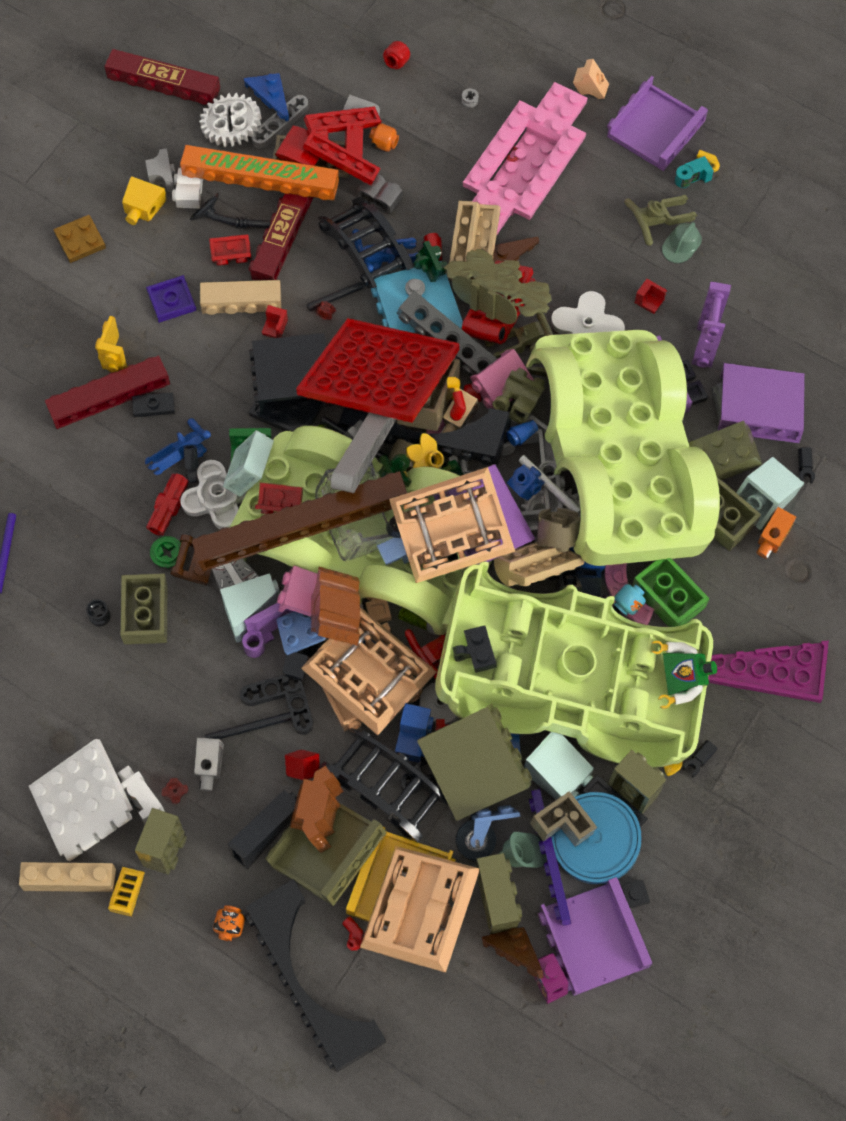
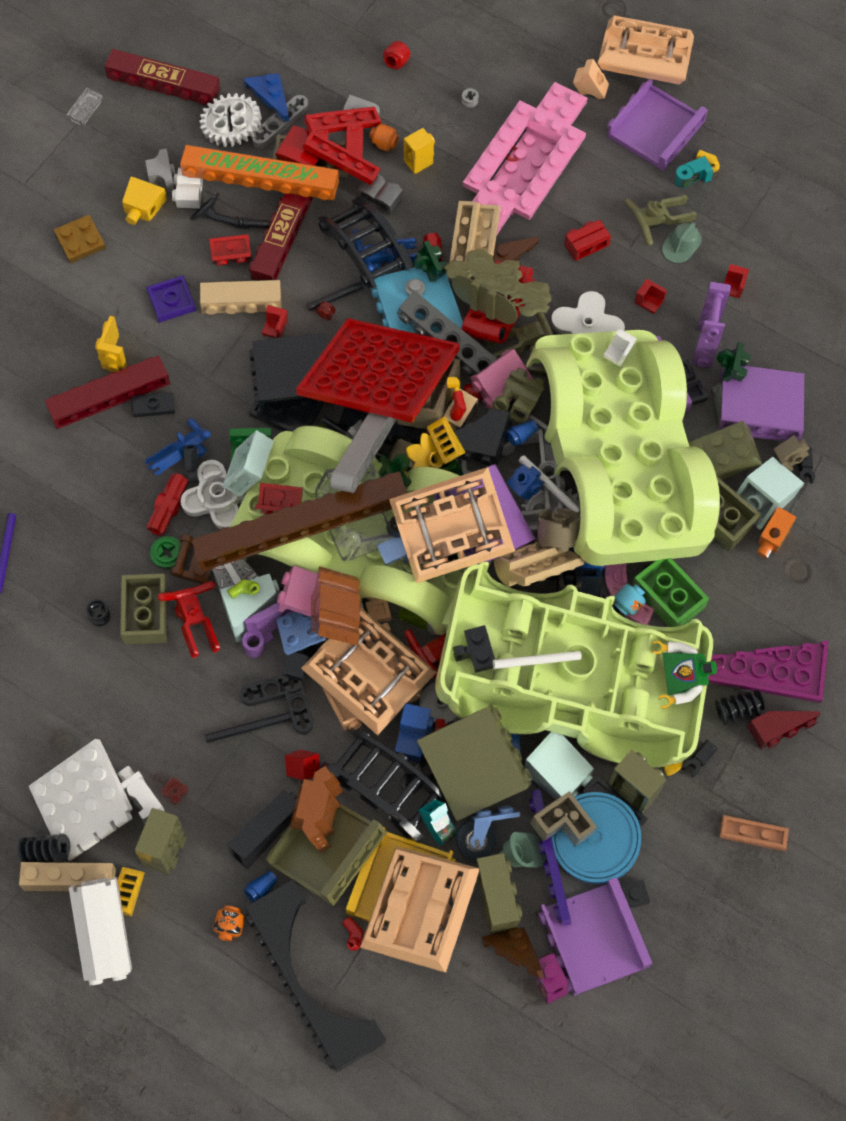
light grey torso [194,738,224,791] -> none
none -> black piece [18,834,70,863]
none -> clear plate [66,88,103,126]
none -> white brick [69,877,132,985]
none -> red piece [157,581,220,658]
none -> lime arm [227,579,260,599]
none -> blue cone [244,871,278,903]
none -> yellow brick [404,128,435,174]
none -> teal leg [418,800,456,846]
none -> yellow slope [427,416,466,464]
none -> white bar [493,651,582,669]
none -> red brick [564,220,611,261]
none -> light nougat piece [598,15,694,85]
none -> white panel [603,329,637,367]
none -> black piece [715,689,765,725]
none -> dark green hips [716,342,751,382]
none -> nougat tile [719,815,789,852]
none -> red panel [724,264,749,299]
none -> dark red slope [747,711,820,749]
none -> dark tan brick [774,435,810,472]

